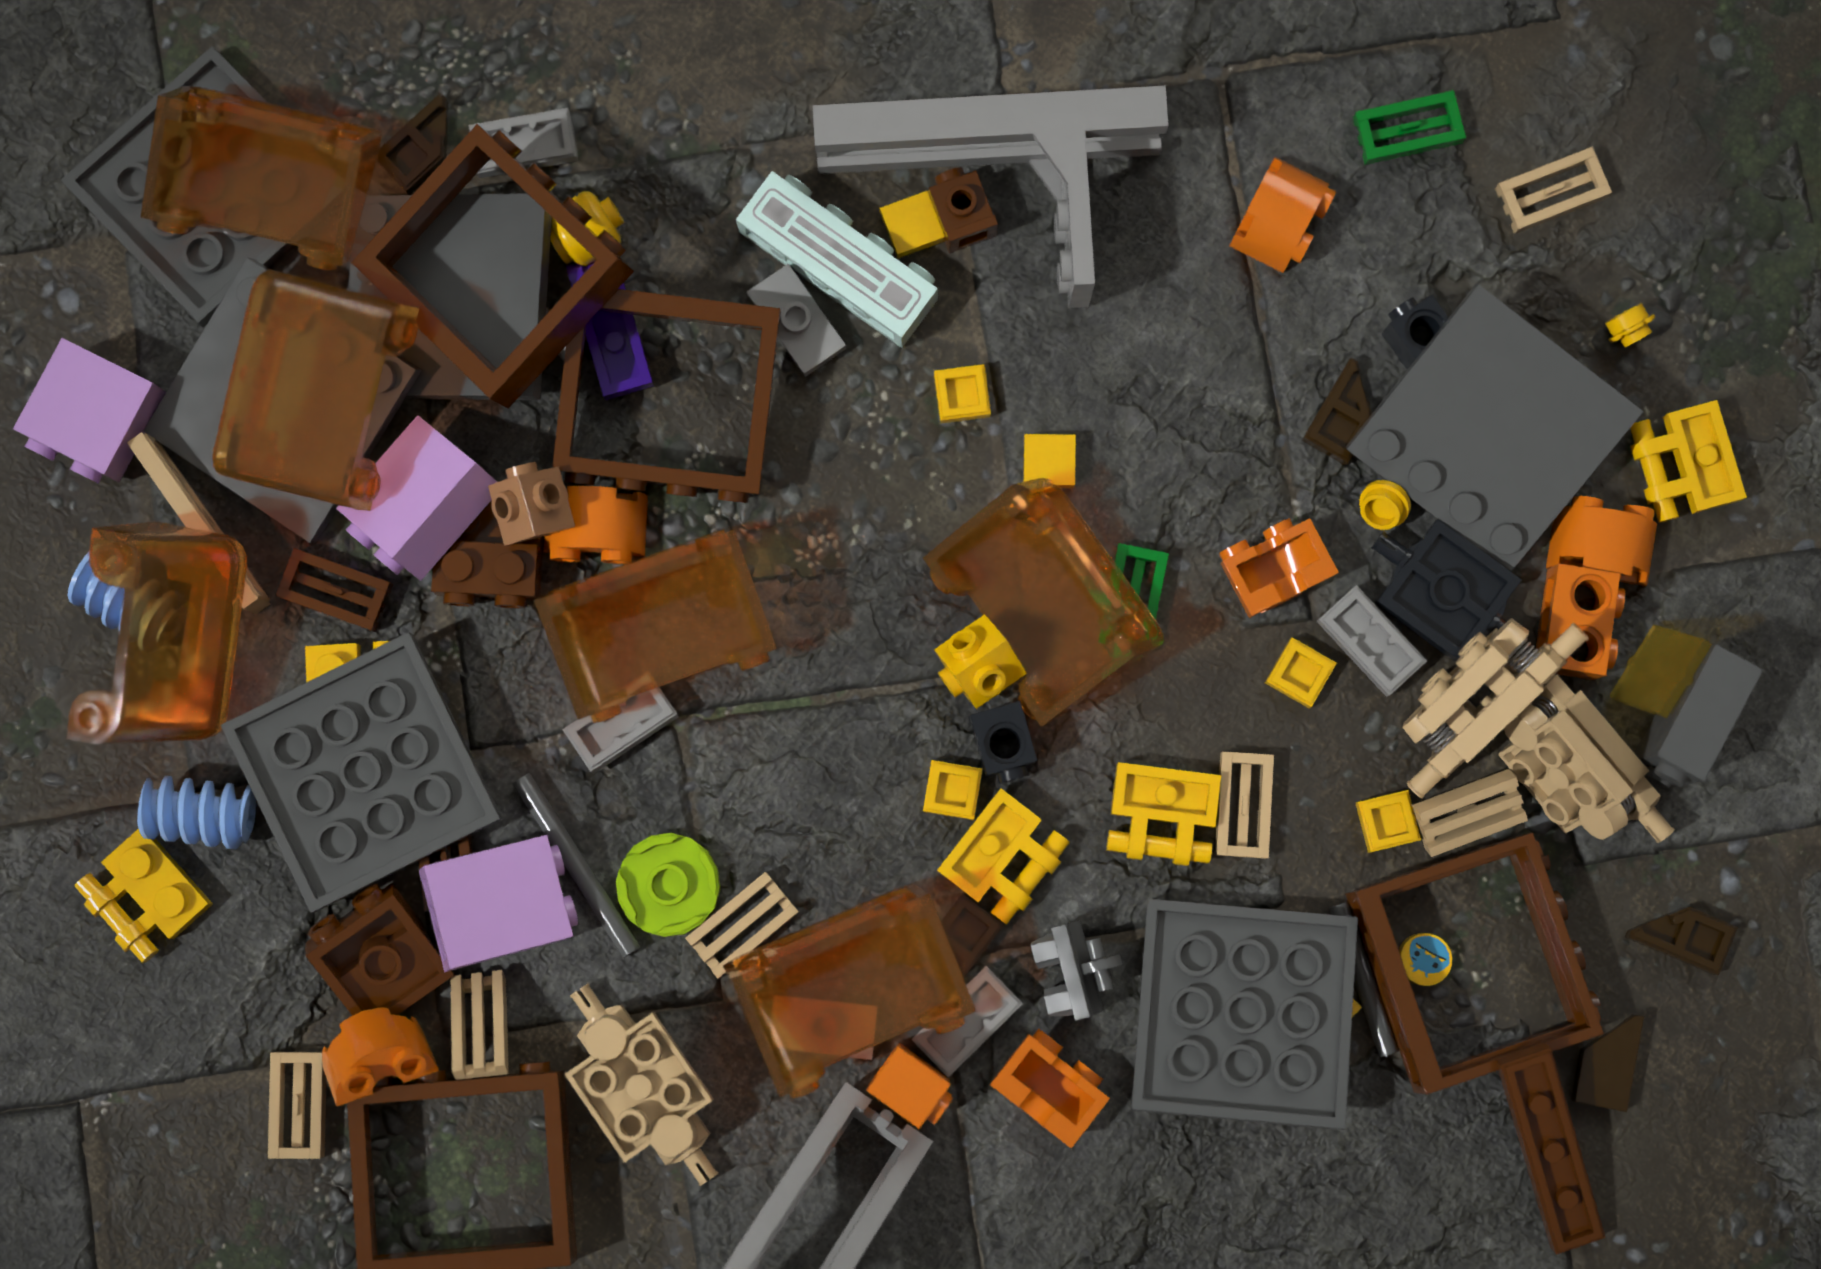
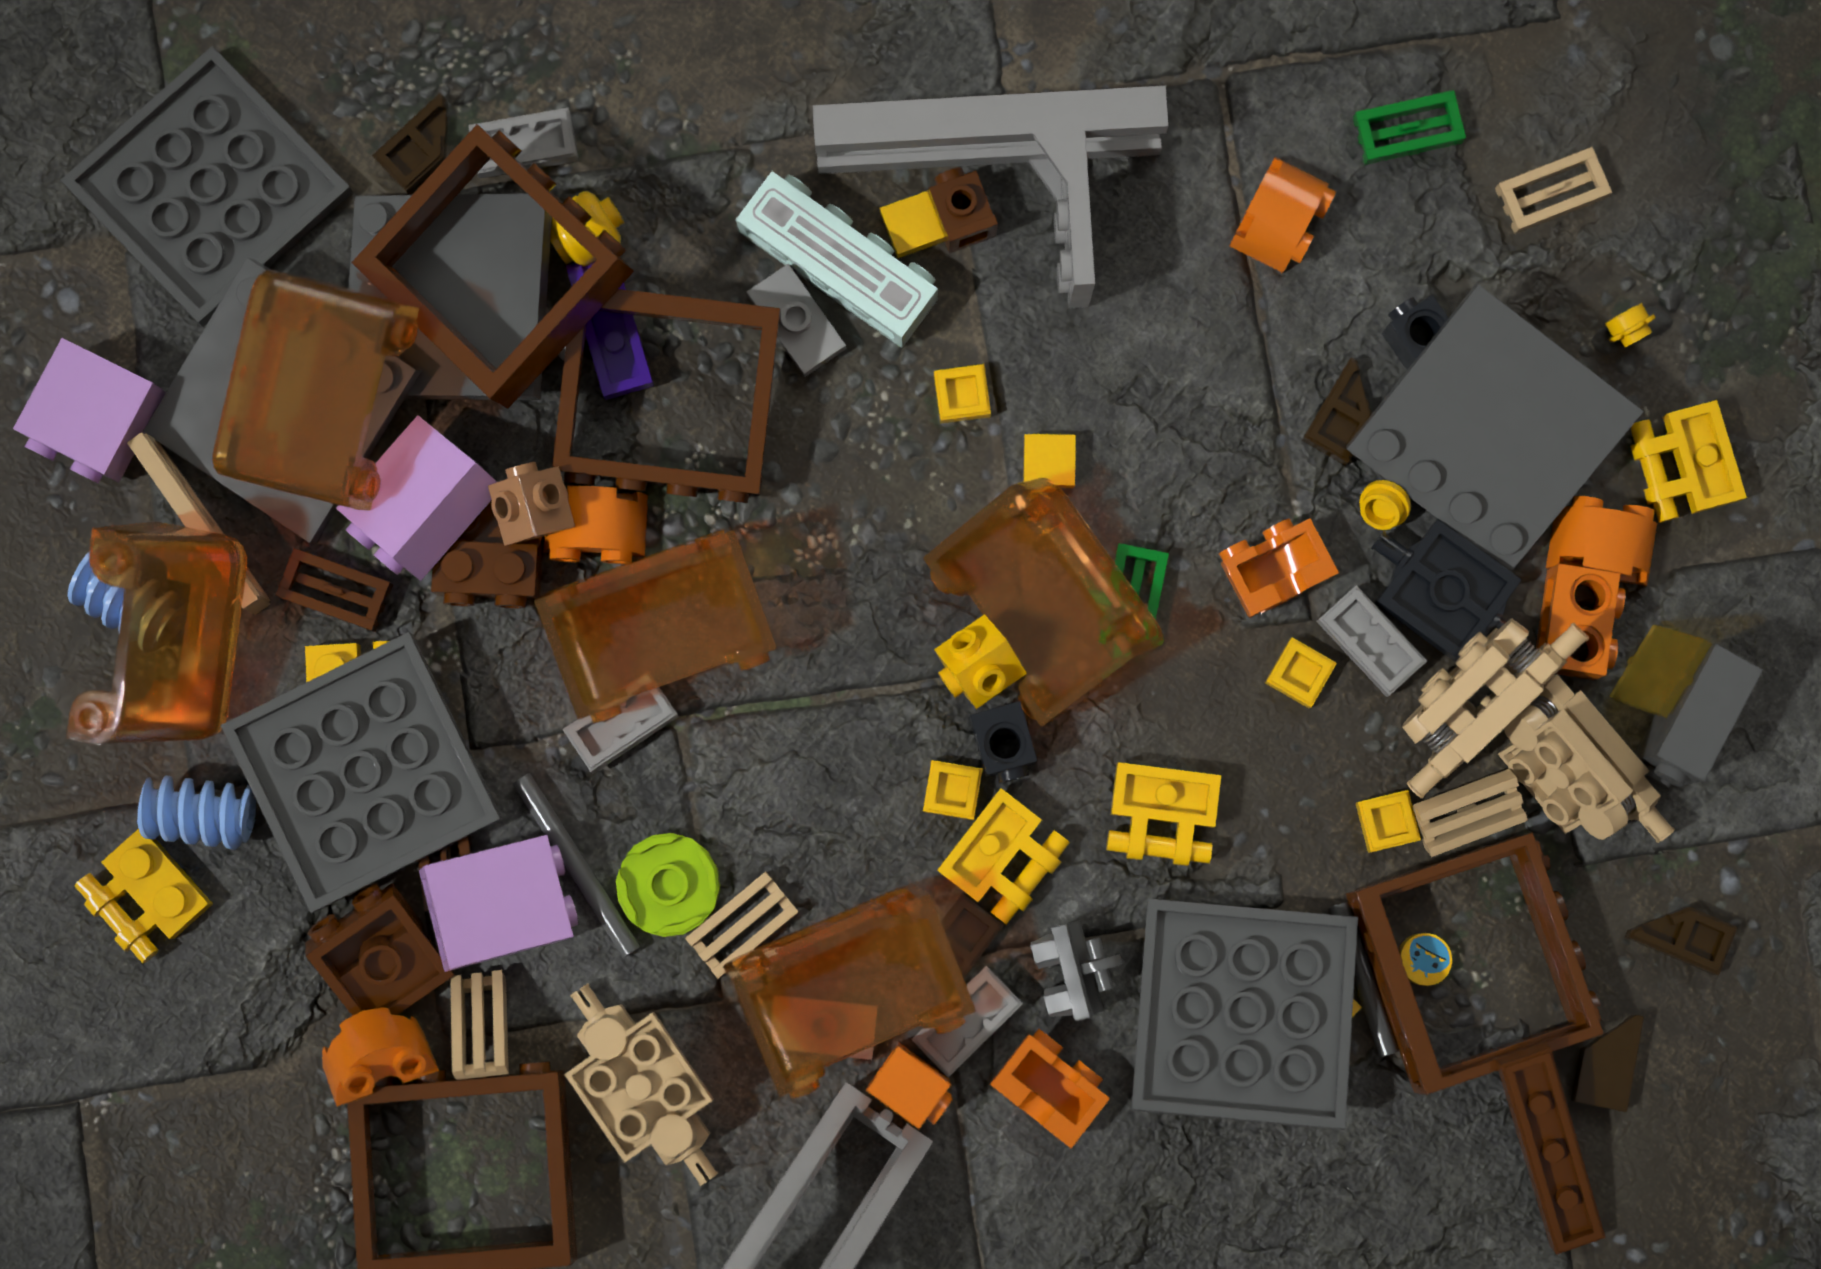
clear orange windscreen [140,86,382,270] -> none
tan tile [268,1052,326,1159] -> none
tan tile [1215,751,1274,859] -> none

